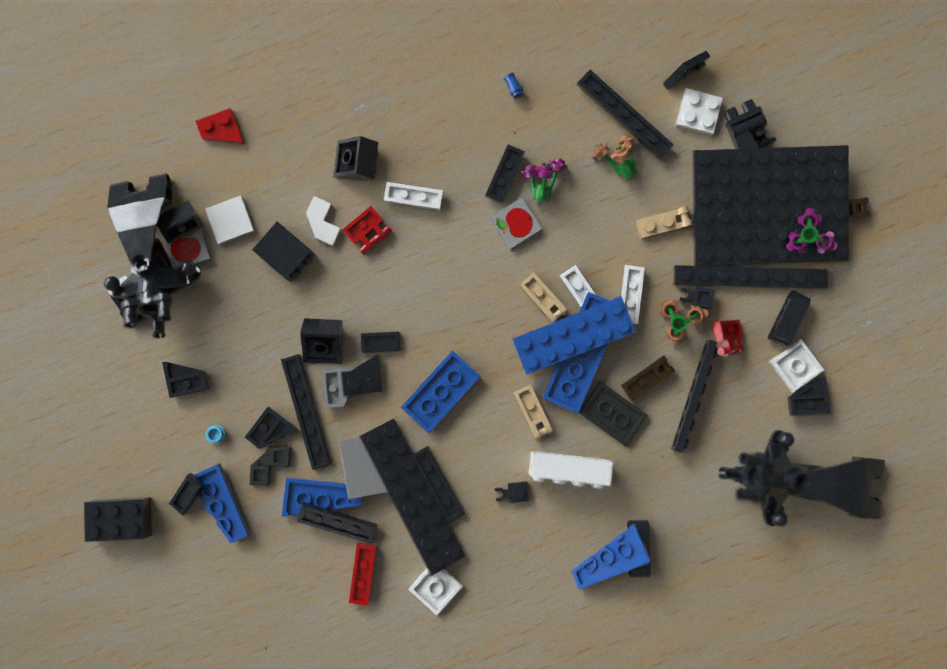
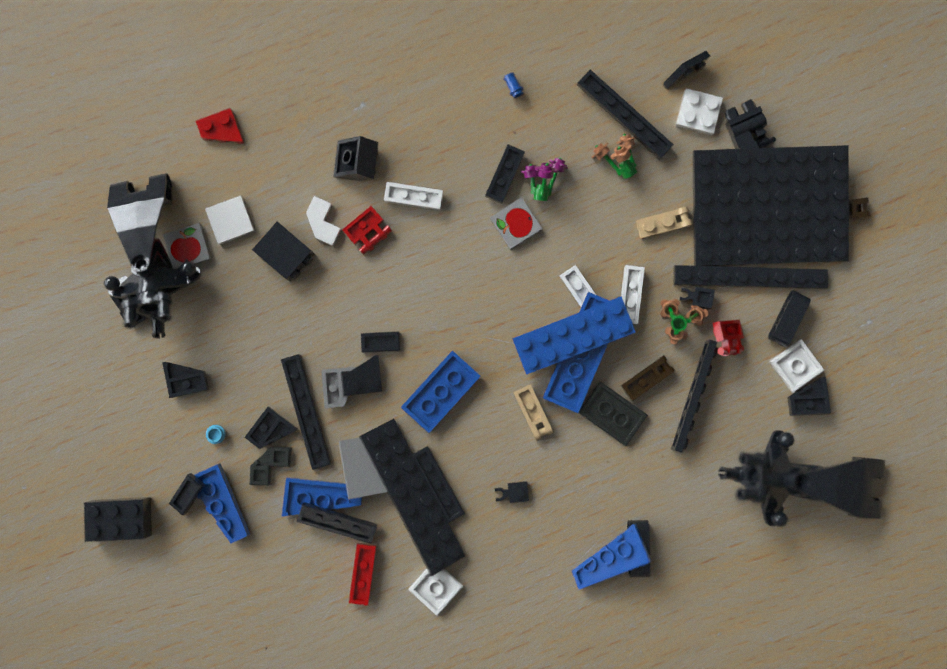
black brick [157,200,203,244] -> none
black slope [300,318,344,364] -> none
tan plate [519,272,569,323] -> none
white brick [529,451,613,489] -> none
magenta plant [786,208,837,254] -> none

